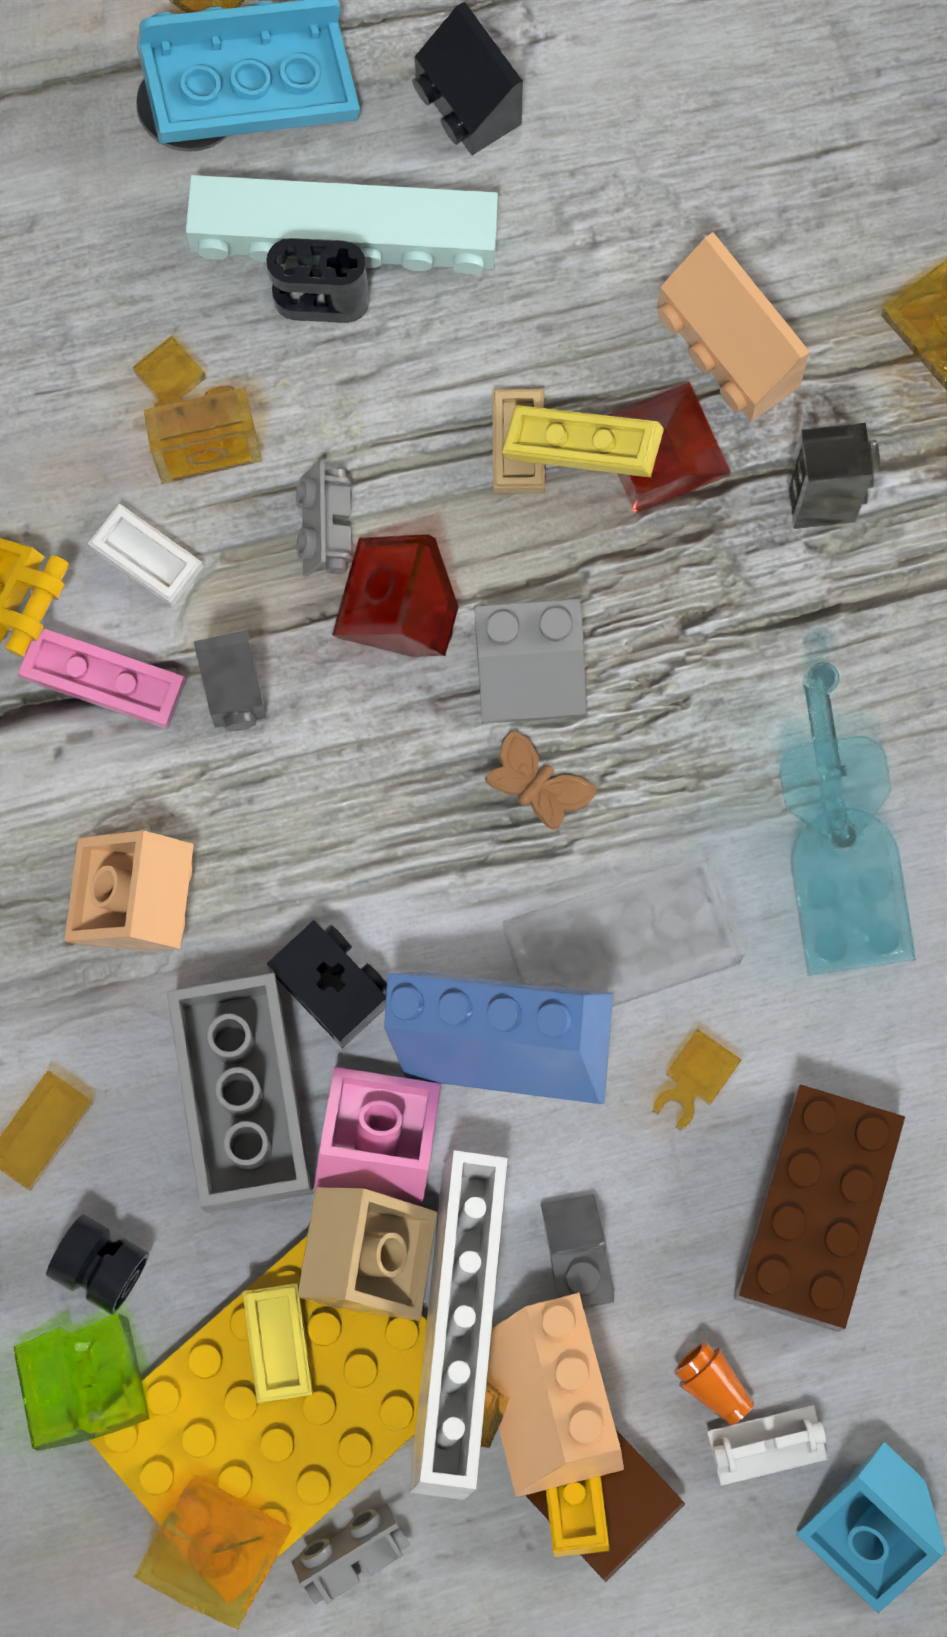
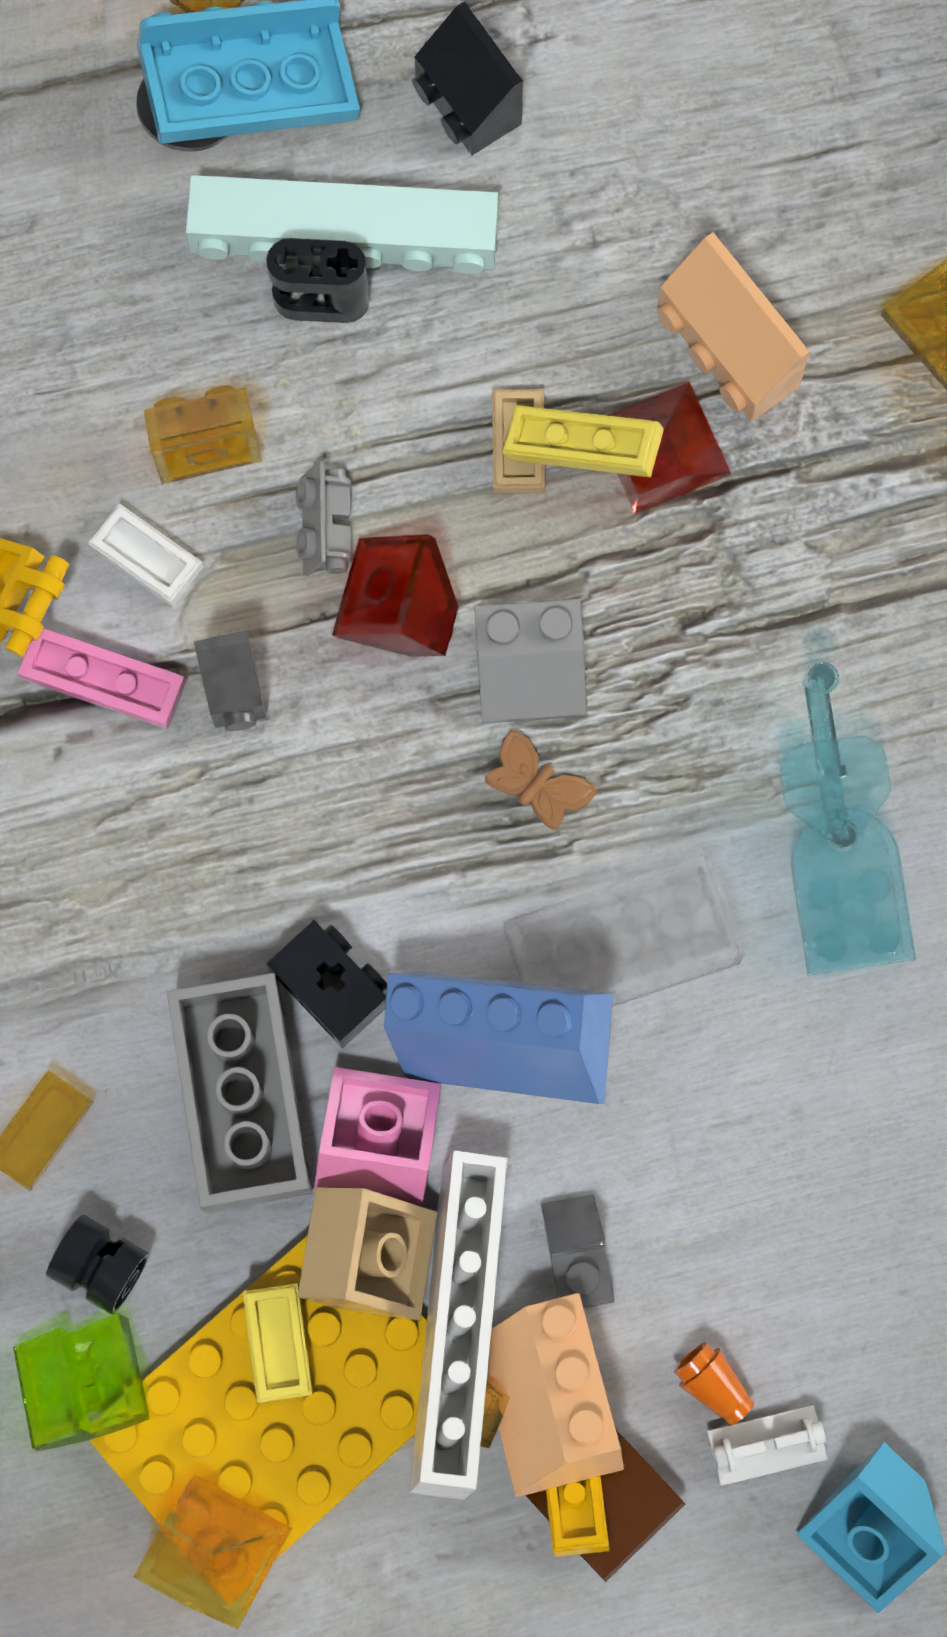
light nougat slope [64,830,194,951] -> none
clear yellow tile [132,336,206,410] -> none
light grey hinge [292,1504,410,1604] -> none
clear yellow plate [652,1029,742,1131] -> none
reddish brown brick [734,1084,905,1332] -> none
clear smoke brick [787,423,880,529] -> none

